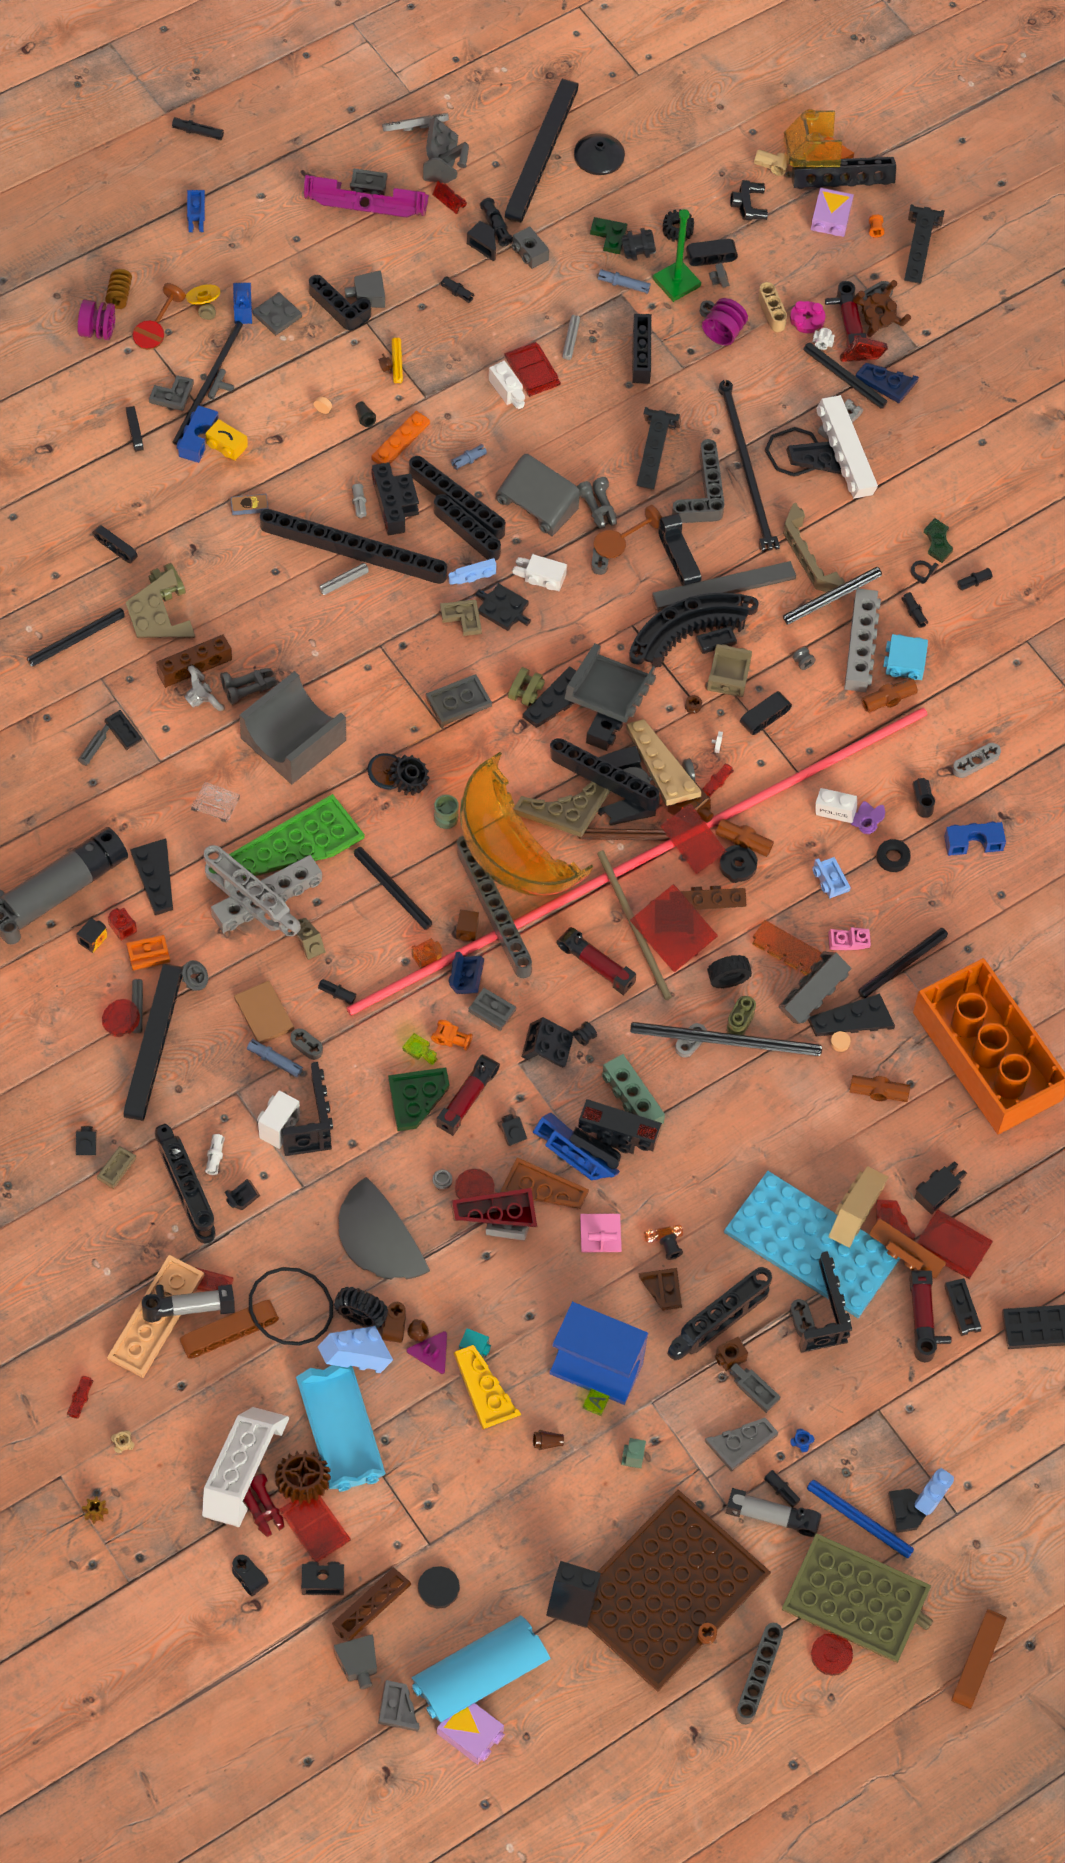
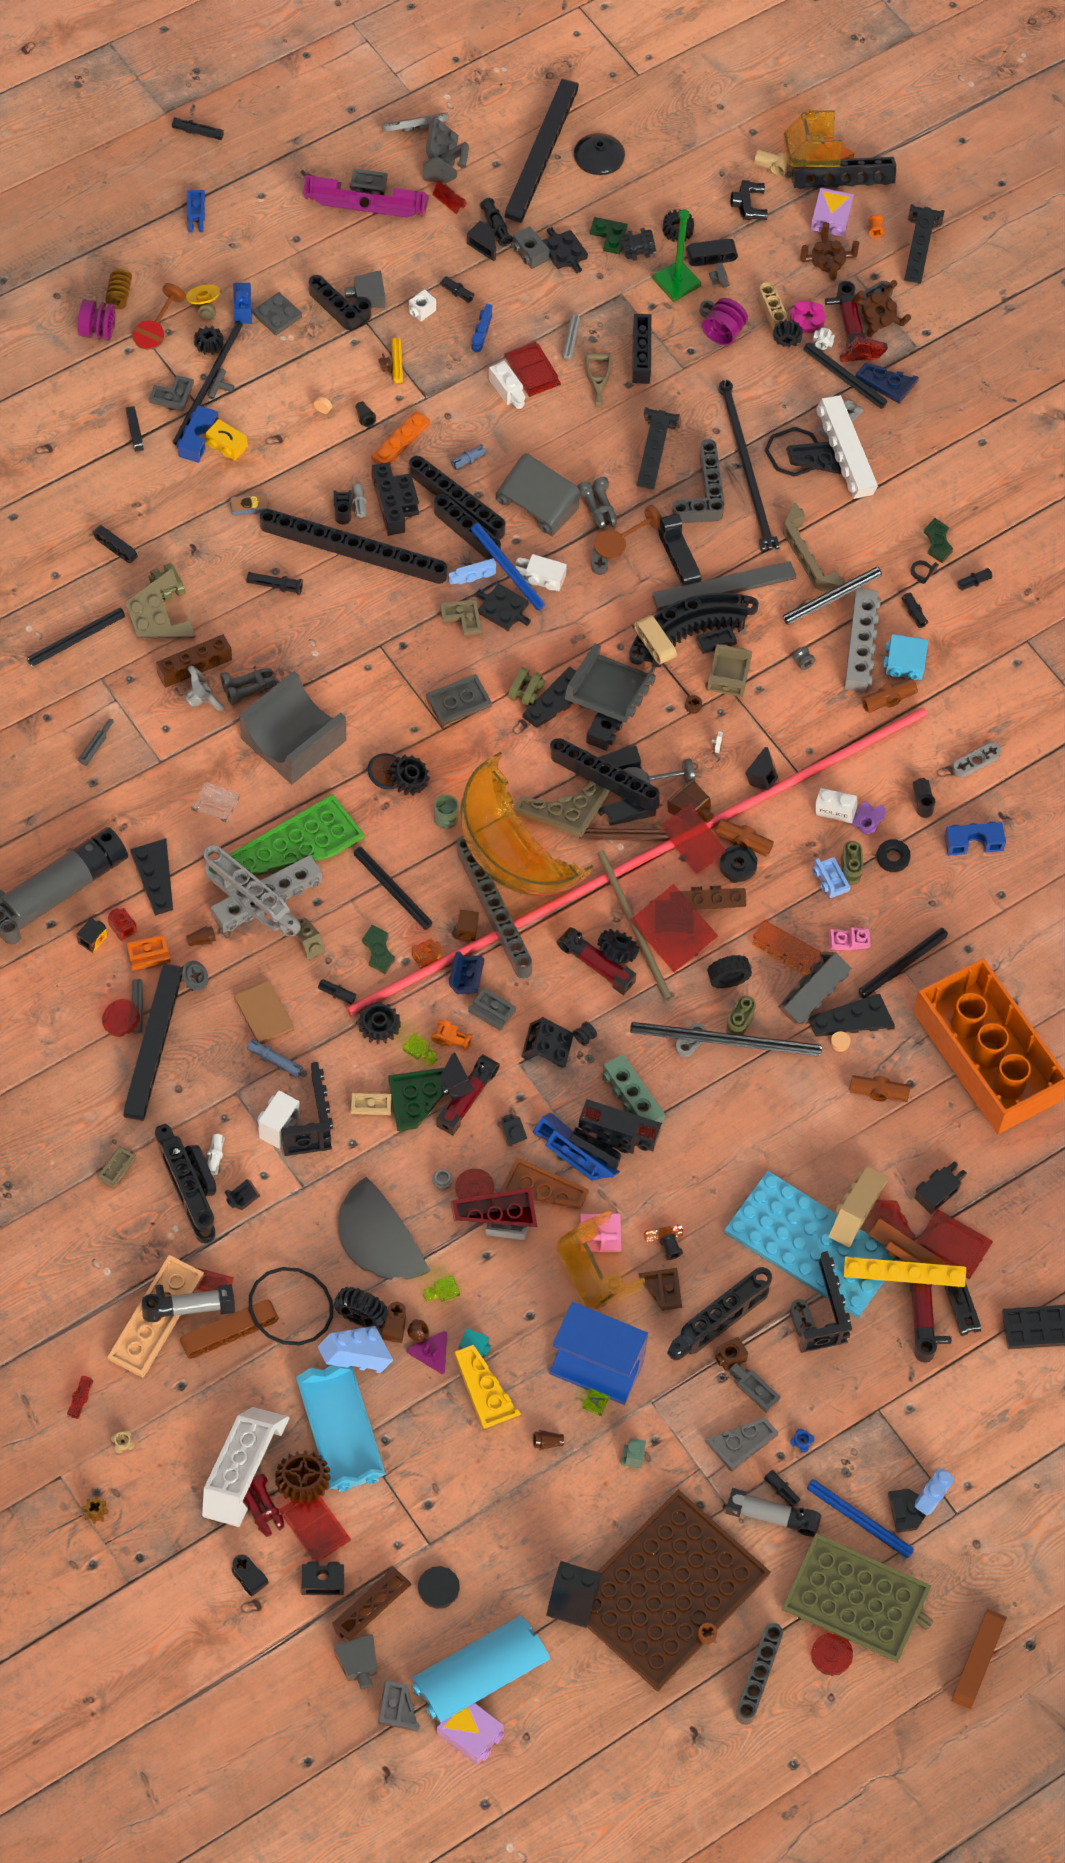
black bracket [76,1126,97,1155] -> none
black plate [104,710,142,750] -> none
dark grey beam [291,1028,323,1060] -> none
light grey axle [319,563,369,595] -> none
sand blue pin [598,269,651,294] -> none
tan wing [626,719,701,806] -> none
clear red pin [702,763,734,797] -> none
black beam [740,691,792,735] -> none
none -> black beam [185,1145,216,1197]
none -> reddish brown cone [186,926,216,946]
none -> black gear [194,325,224,355]
none -> black pin [246,572,303,595]
none -> black piece [333,490,352,525]
none -> tan plate [351,1093,391,1115]
none -> black gear [358,1002,401,1044]
none -> clear green tile [362,925,395,974]
none -> white brick [409,289,436,322]
none -> clear neon green plate [423,1275,461,1302]
none -> black slope [441,1052,474,1101]
none -> blue axle [471,523,545,610]
none -> blue hinge [472,304,493,352]
none -> black plate [542,227,588,273]
none -> clear yellow windscreen [557,1210,645,1310]
none -> dark tan piece [586,352,611,406]
none -> black gear [597,929,640,964]
none -> tan beam [634,615,677,665]
none -> black slope [745,747,778,790]
none -> black gear [773,319,803,348]
none -> reddish brown plate [800,222,860,280]
none -> olive brick [841,841,863,885]
none -> yellow plate [844,1257,966,1287]

